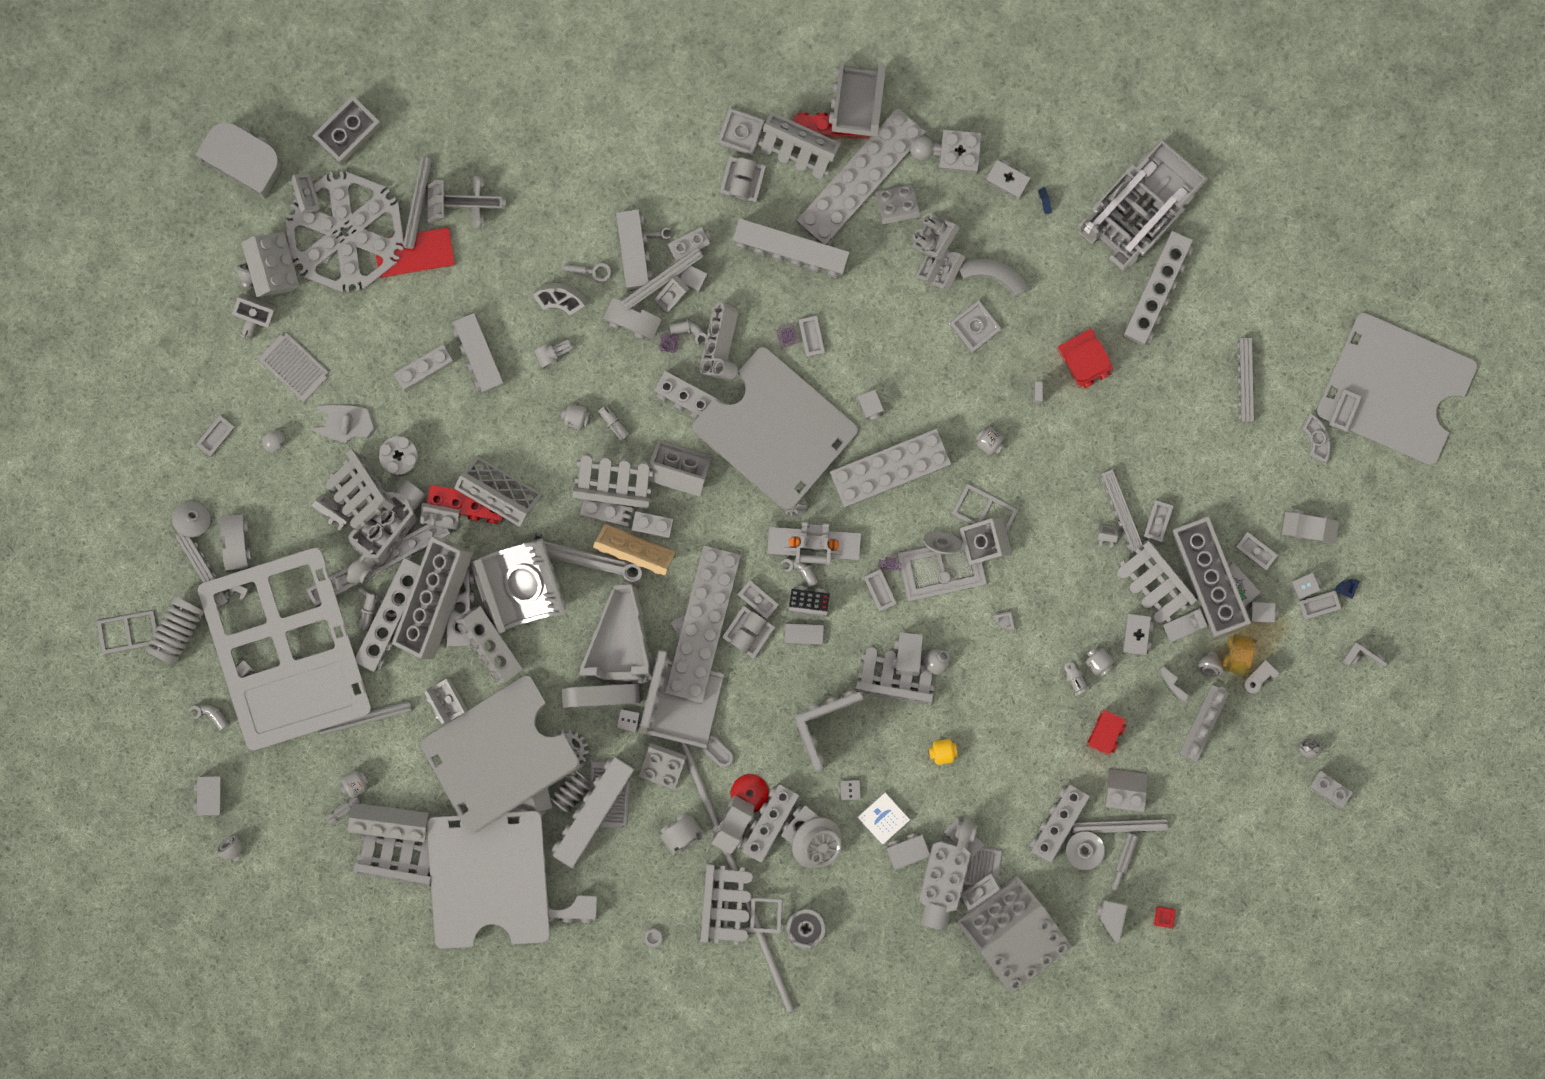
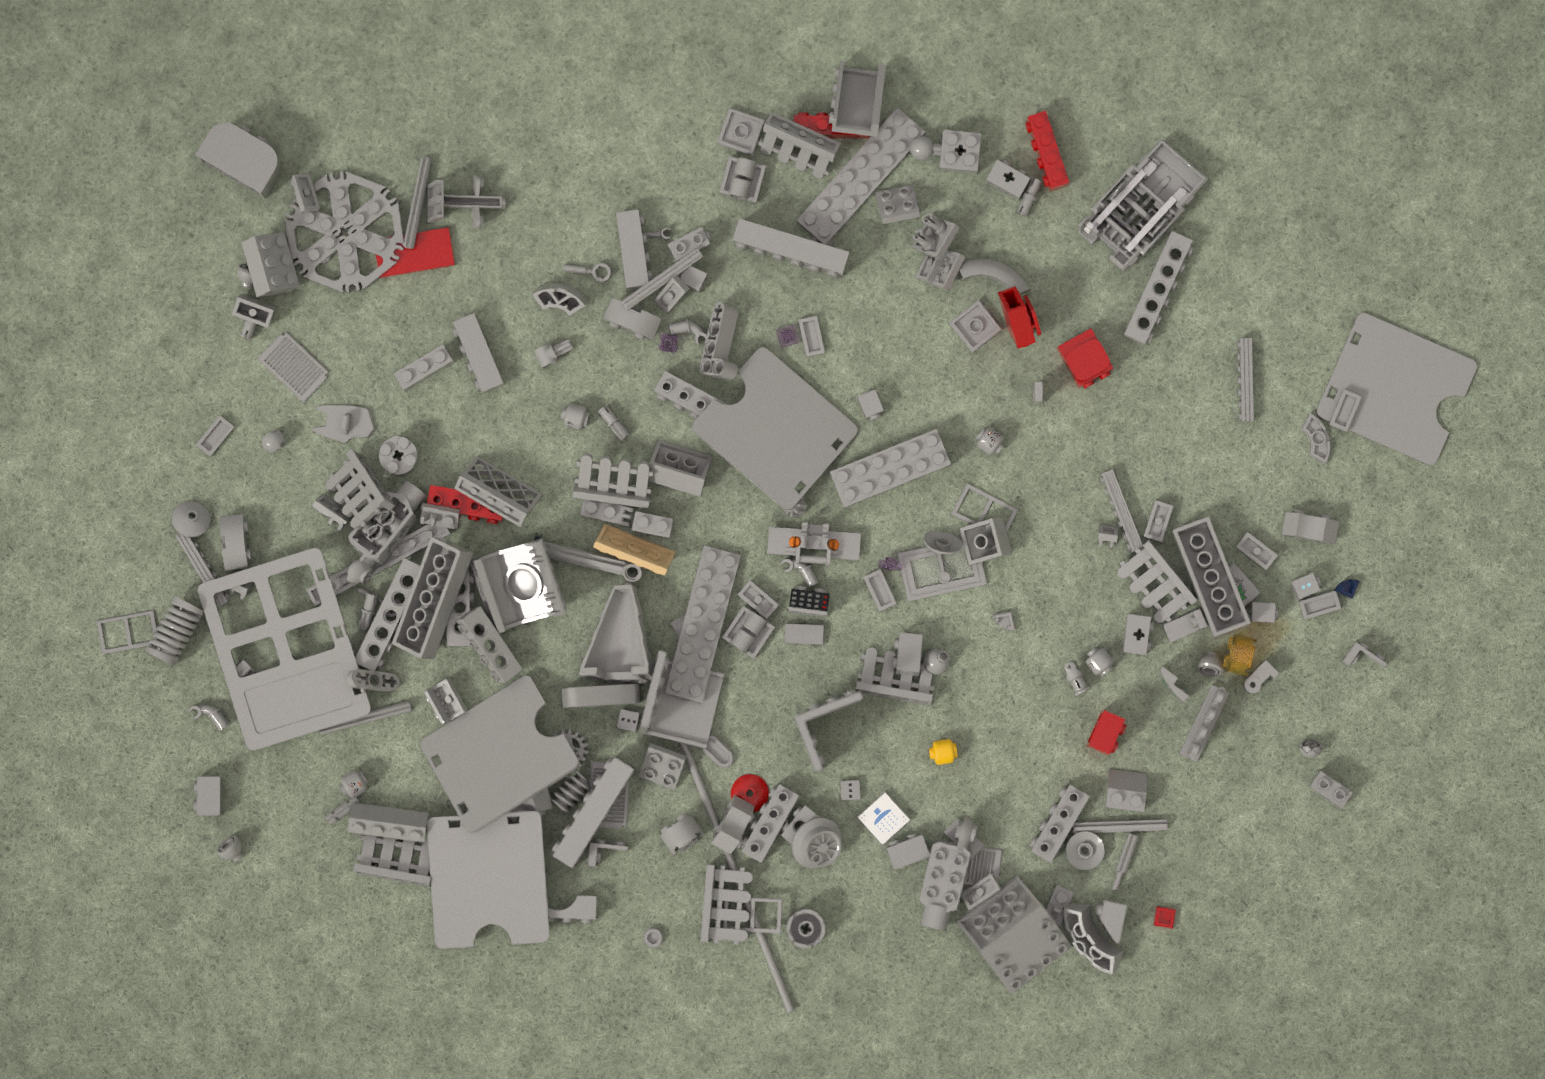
light grey brick [312,95,382,166] -> none
dark blue tile [1038,187,1052,214] -> none
none -> light grey beam [347,669,400,692]
none -> light grey bracket [588,839,629,867]
none -> red brick [998,286,1041,349]
none -> light grey pin [1016,177,1042,217]
none -> red brick [1025,111,1069,192]
none -> light grey plate [1046,885,1074,928]
none -> light grey brick [1064,904,1123,975]

